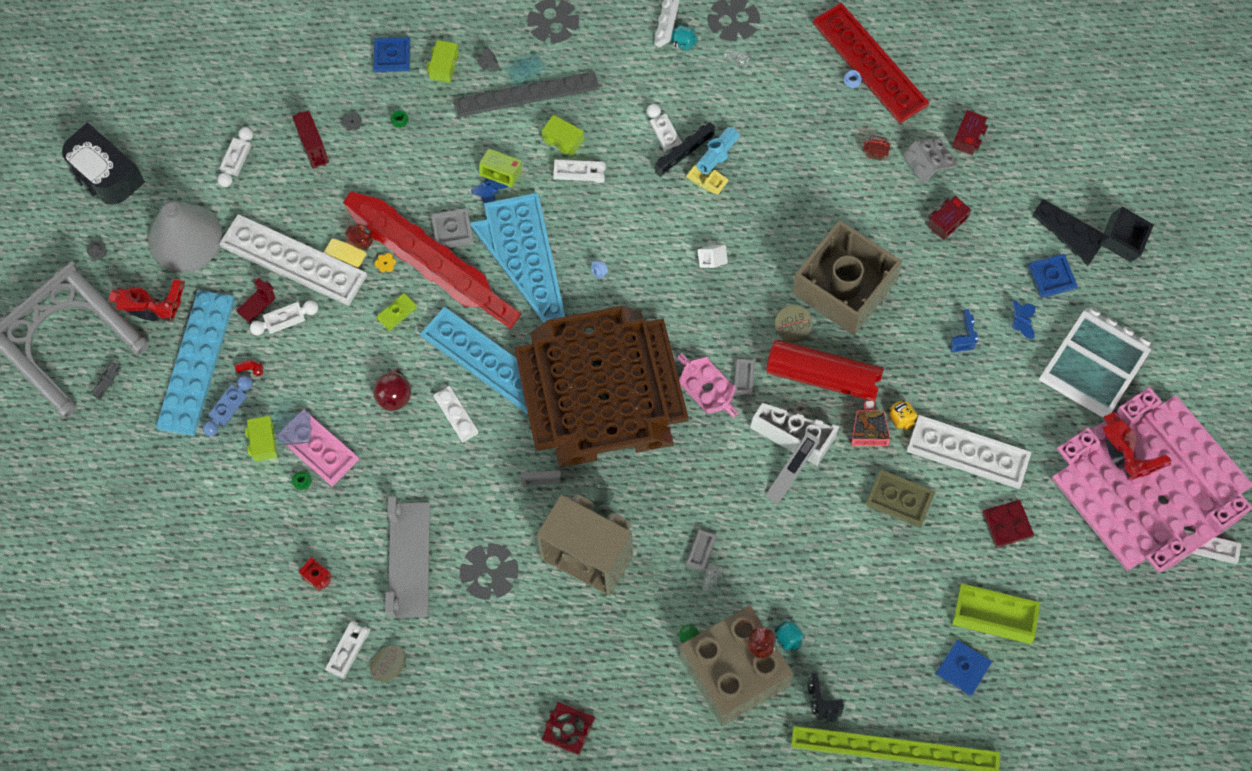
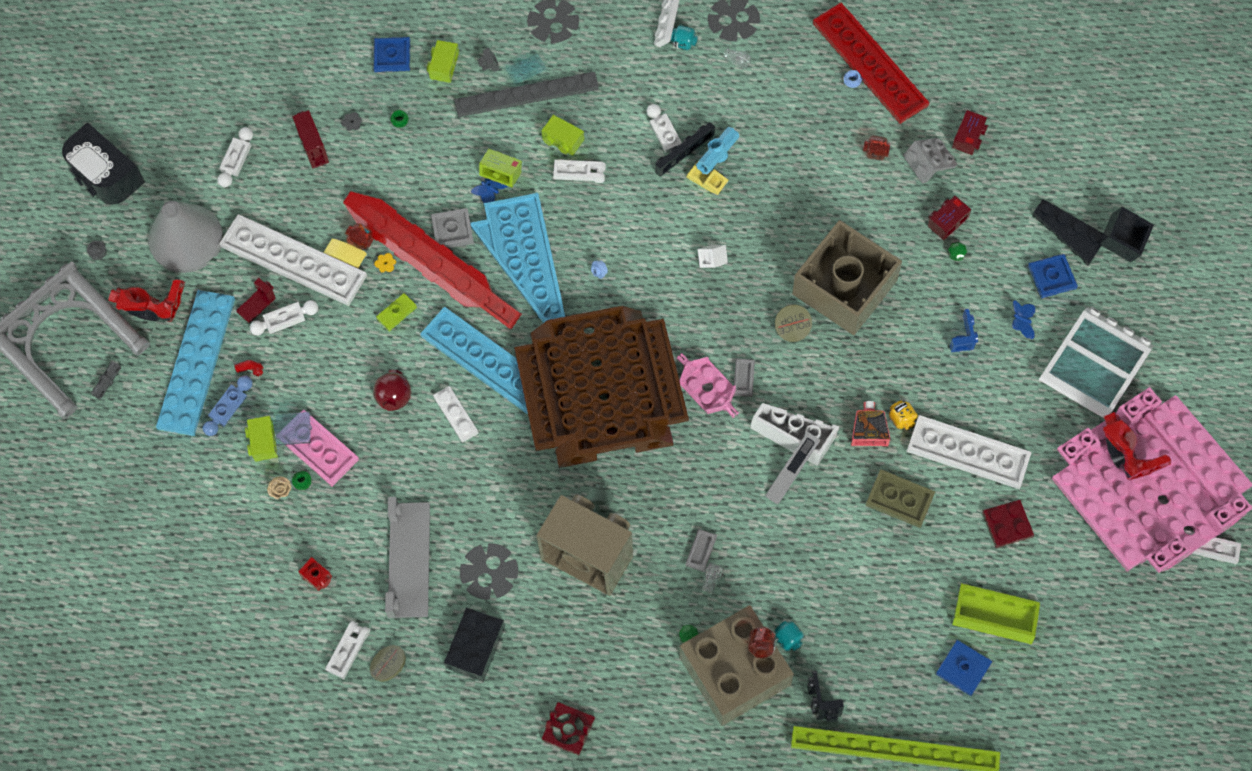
light grey tile [521,470,561,486] -> none
red piece [766,339,884,402] -> none
none -> tan plate [267,476,291,499]
none -> black brick [444,607,506,682]
none -> green tile [948,242,967,261]

